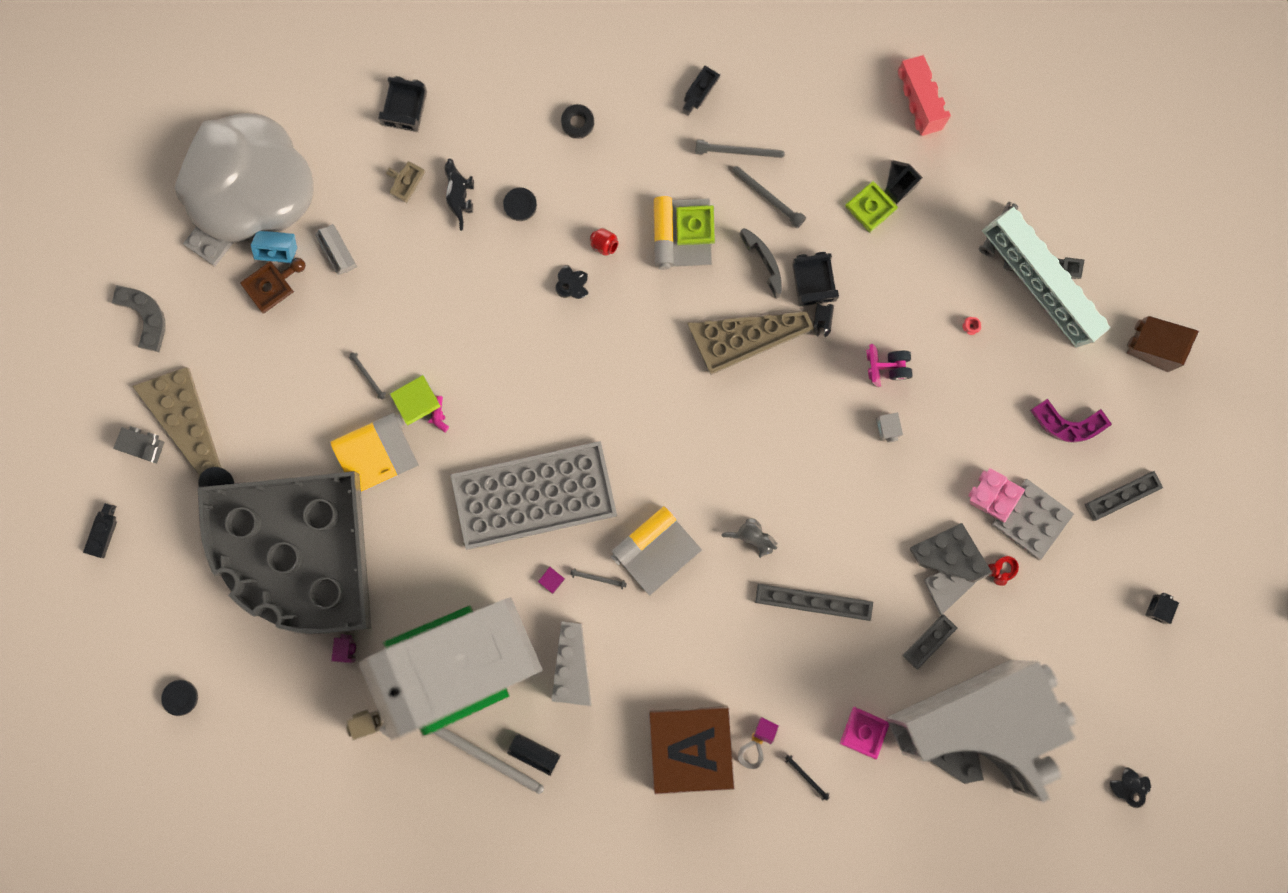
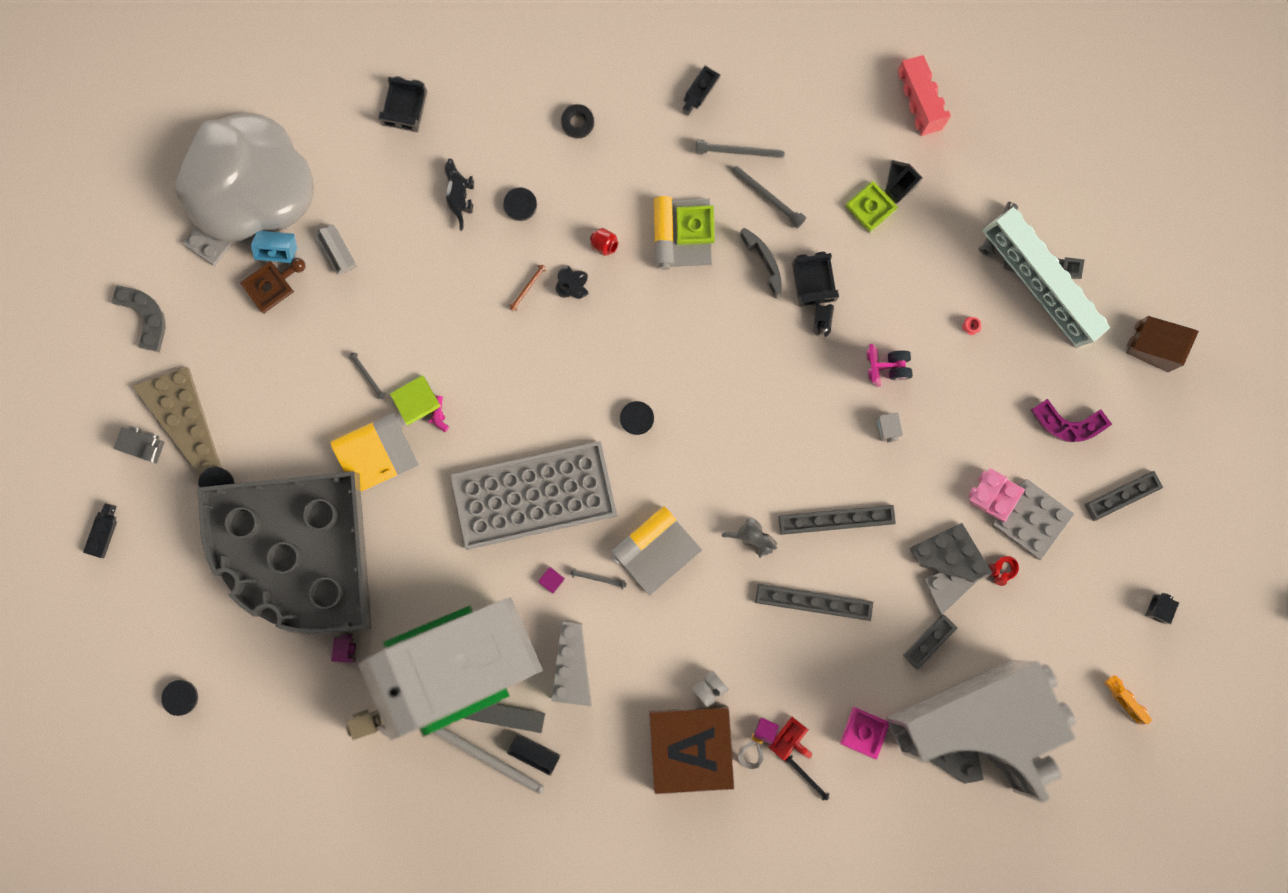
dark tan plate [386,161,425,203] -> none
dark tan wing [687,311,814,375] -> none
black plate [1110,767,1151,808] -> none
none -> dark grey tile [463,704,545,733]
none -> axle [509,265,546,311]
none -> black piece [620,401,654,435]
none -> light grey wheel [692,670,729,708]
none -> red plate [768,716,812,761]
none -> dark grey tile [778,505,896,535]
none -> light orange hinge [1104,675,1152,724]

